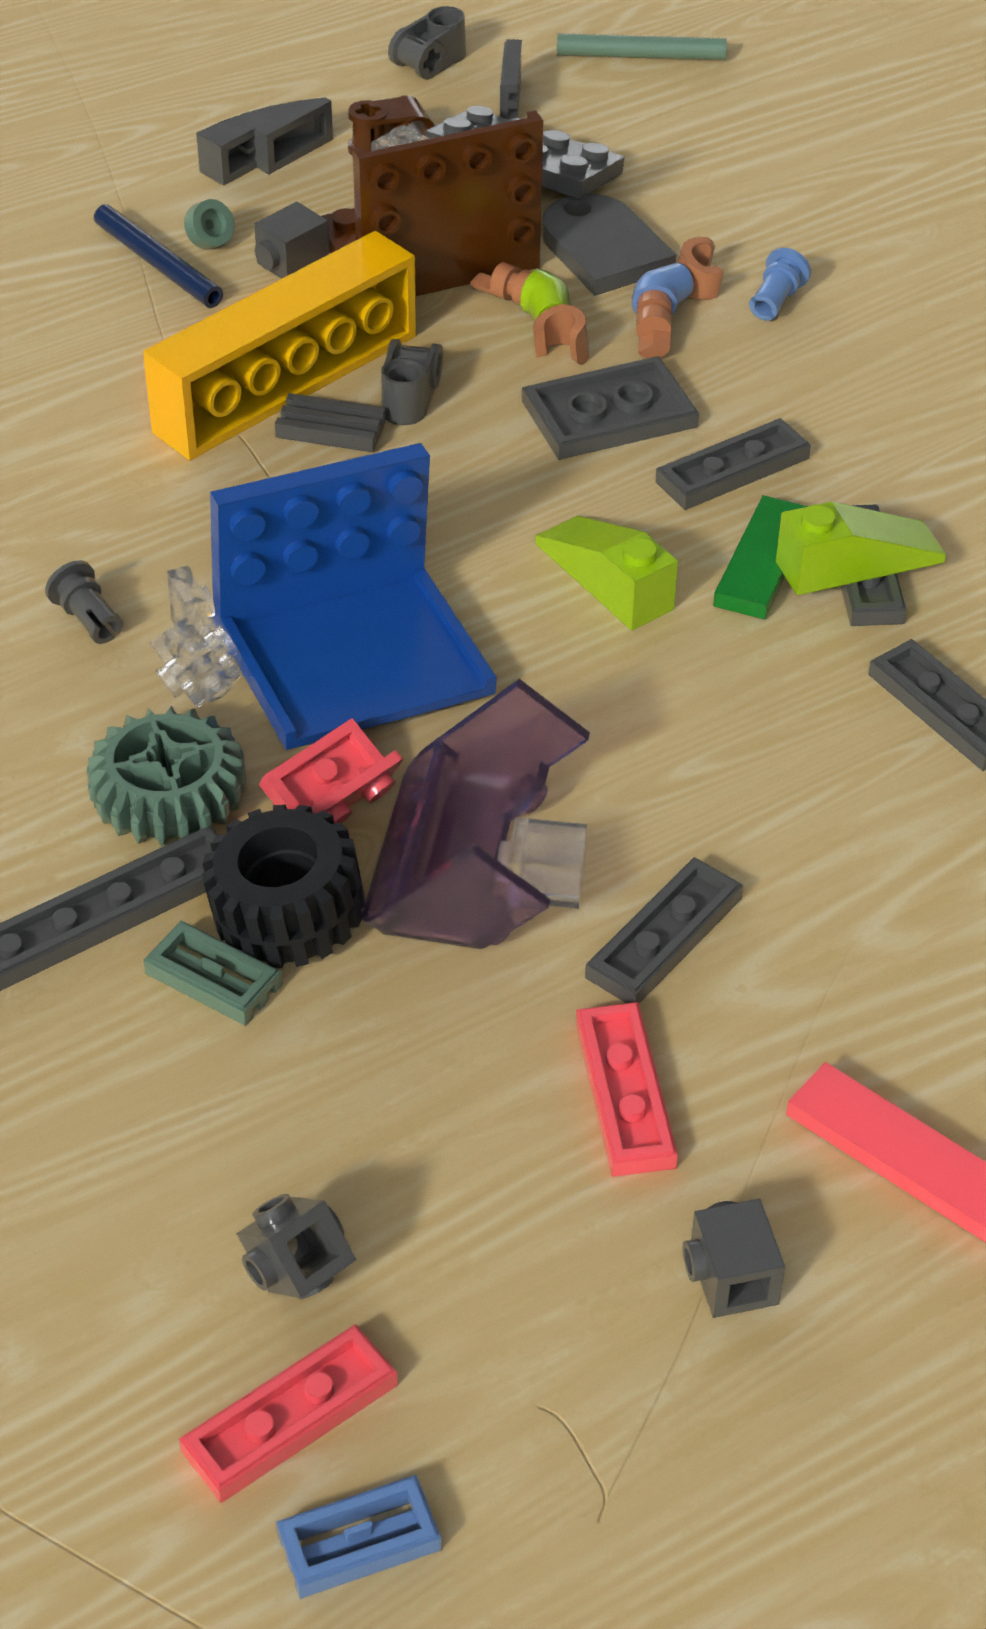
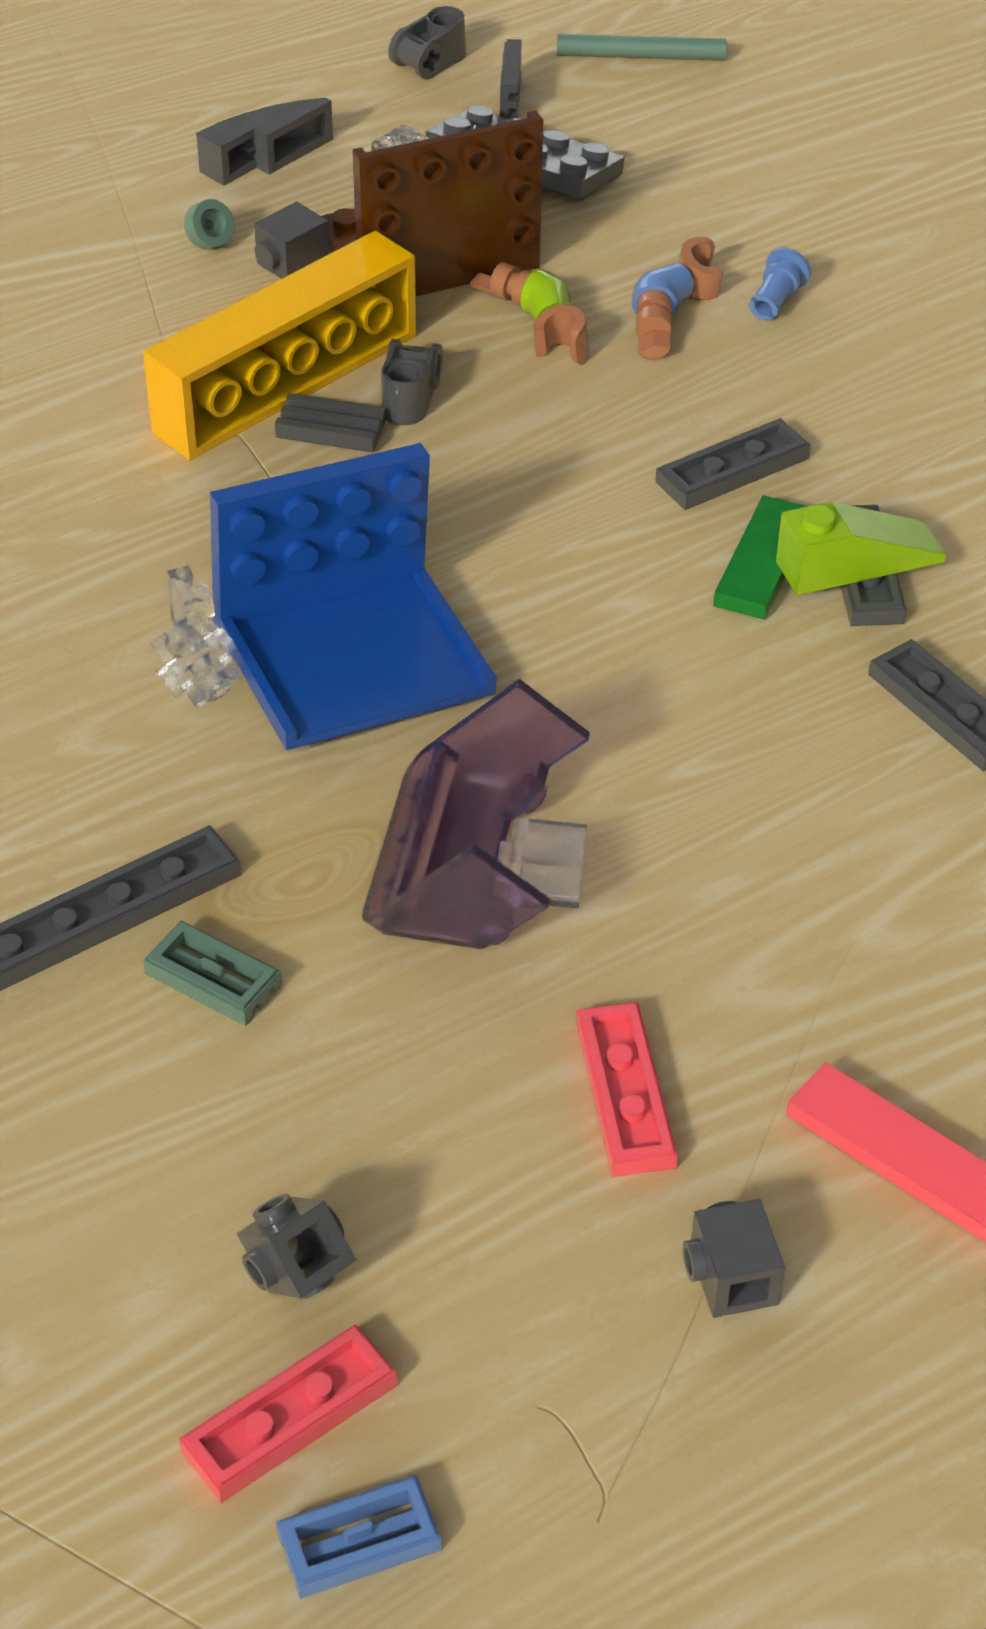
dark grey pin [45,560,123,644] -> none
sand green gear [87,706,246,847] -> none
dark blue piece [94,204,223,308] -> none
black tyre [202,804,365,968] -> none
coral bracket [259,718,403,823] -> none
reddish brown piece [348,95,435,156] -> none
dark grey tile [522,356,699,460] -> none
lime slope [535,516,678,631] -> none
dark grey tile [543,194,676,296] -> none
dark grey tile [585,857,743,1004] -> none

